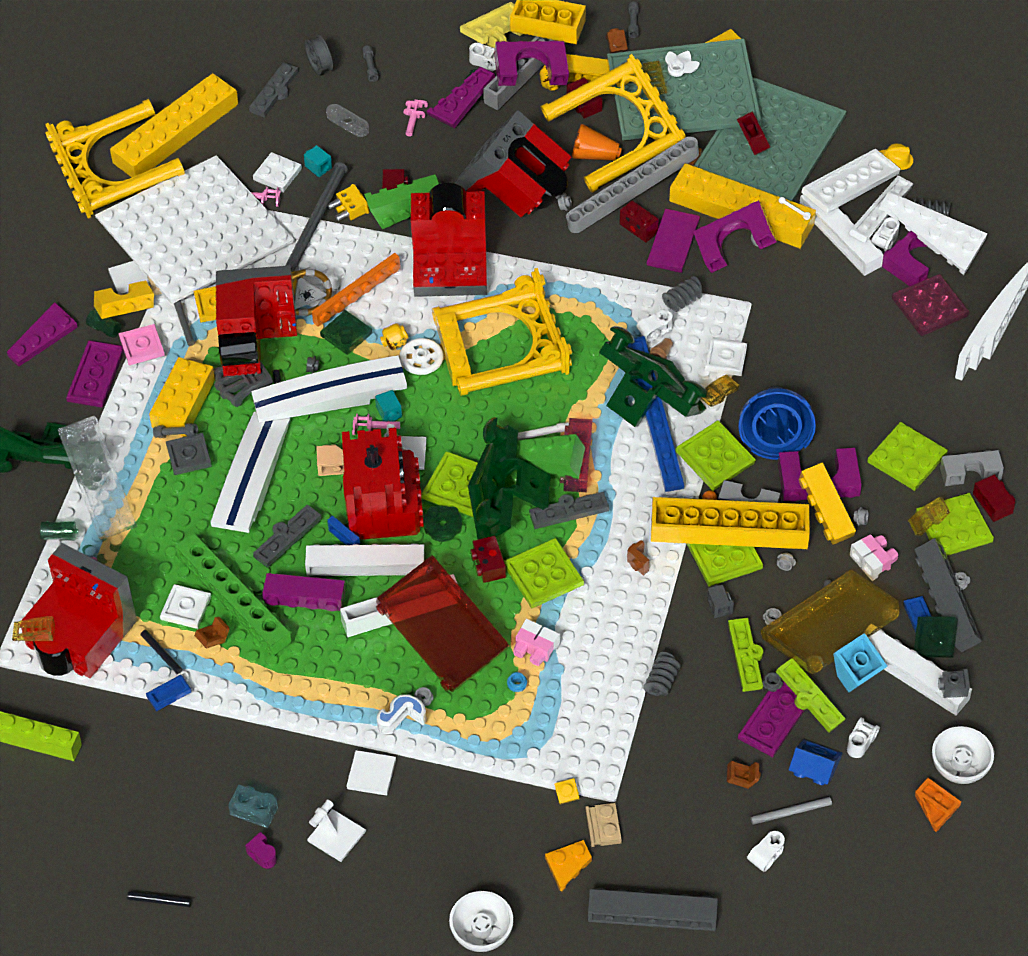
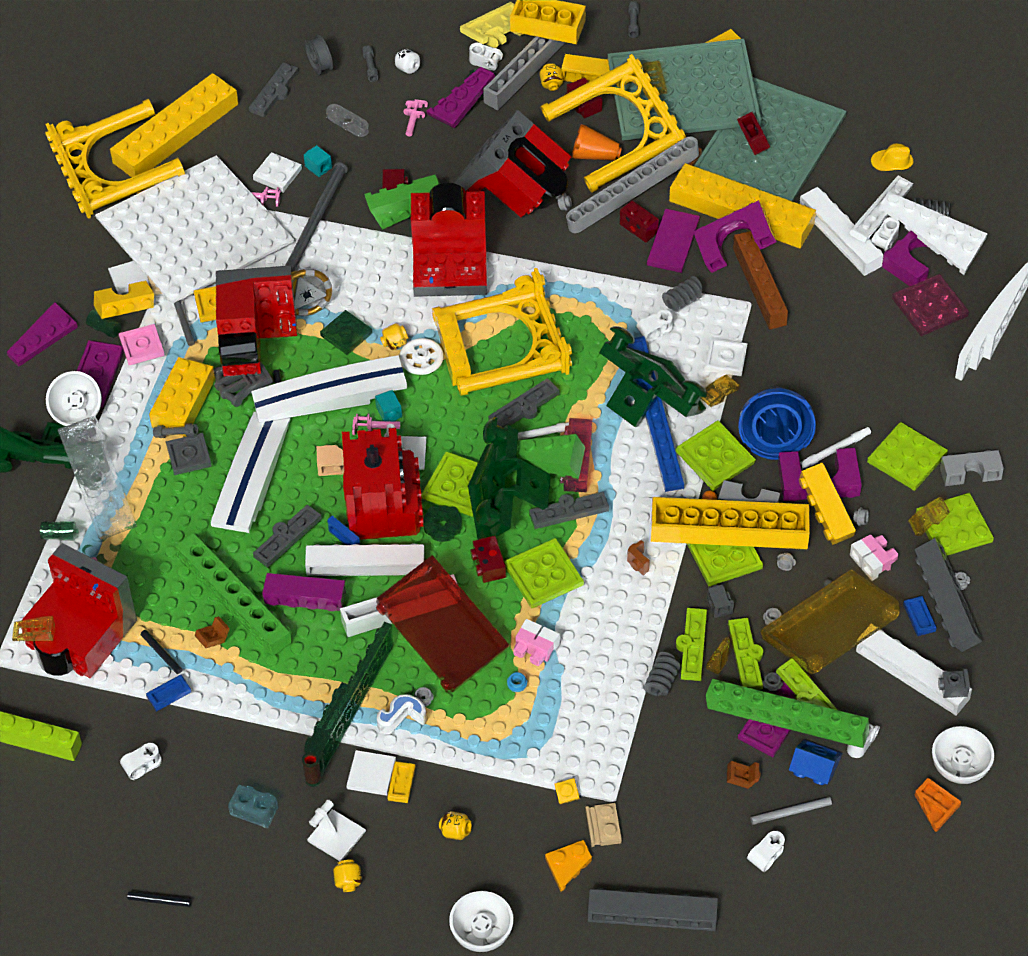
white tile [160,584,212,629] -> none
magenta leg [245,832,277,869] -> none
dark grey plate [306,356,319,373] -> none
orange plate [312,253,400,327] -> none
yellow piece [328,184,369,221] -> none
magenta arch [494,41,569,86] -> none
dark orange bracket [605,28,628,53] -> none
medium nougat cone [650,338,673,359] -> none
white plate [665,51,700,77] -> none
white hinge [779,197,811,220] -> none
white plate [801,149,900,213] -> none
medium azure slope [833,633,887,693] -> none
clear green plate [914,617,958,658] -> none
dark red brick [973,474,1016,522] -> none
none -> white piece [46,371,102,427]
none -> white piece [120,743,162,780]
none -> clear green hinge [302,621,394,787]
none -> yellow head [333,860,362,892]
none -> yellow plate [388,761,415,803]
none -> white head [395,49,420,74]
none -> yellow head [439,811,472,840]
none -> dark grey hinge [488,378,559,428]
none -> lime hinge [676,608,707,681]
none -> clear yellow slope [706,637,730,674]
none -> bright green brick [706,679,869,748]
none -> dark orange brick [733,231,788,330]
none -> white piece [800,427,871,470]

